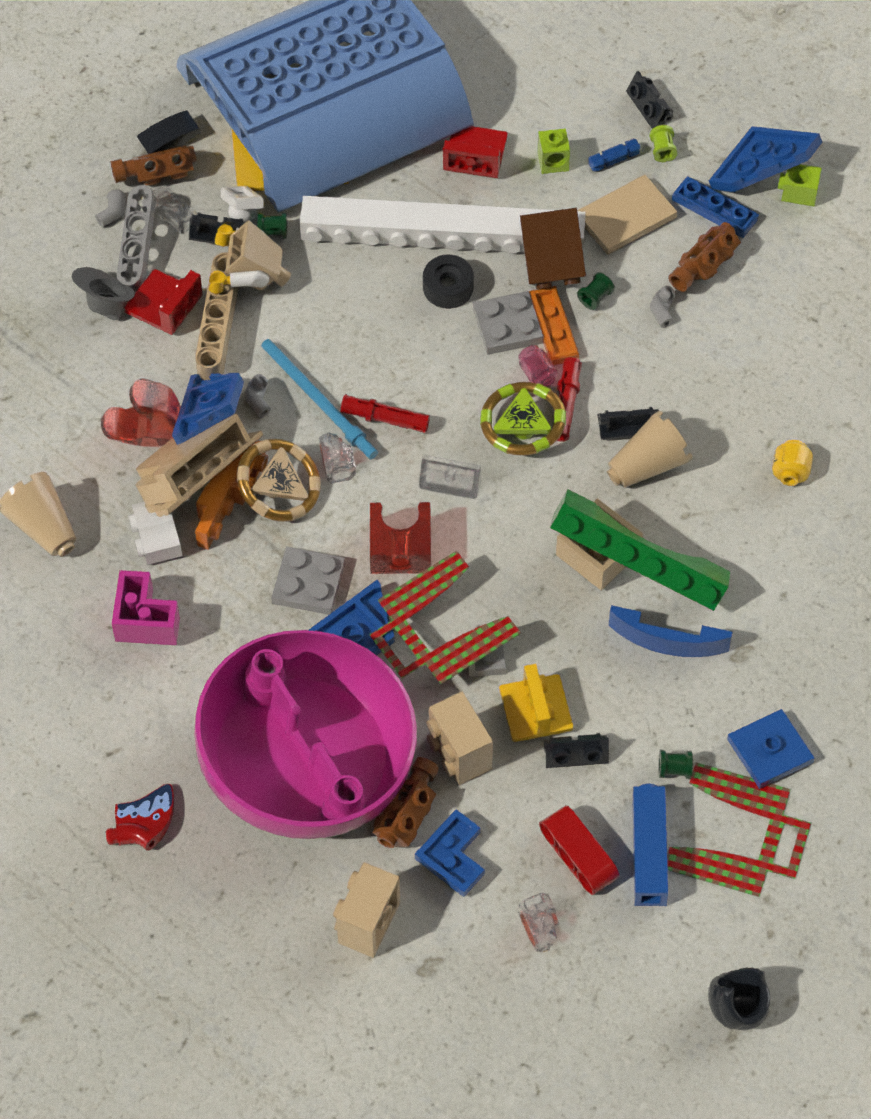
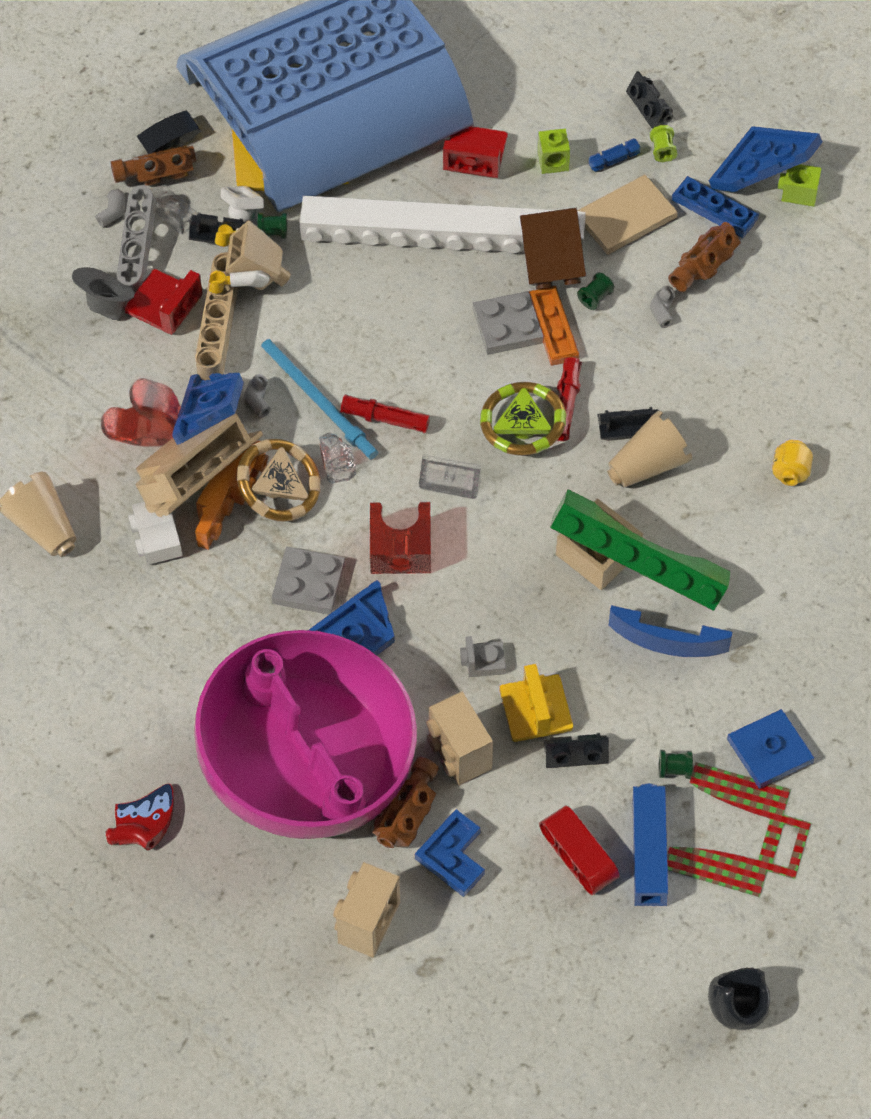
dark pink brick [112,570,180,645] -> none
piece [369,551,521,684] -> none
black tyre [422,254,474,309] -> none
clear pink brick [518,345,558,388] -> none
clear rock [518,893,559,952] -> none

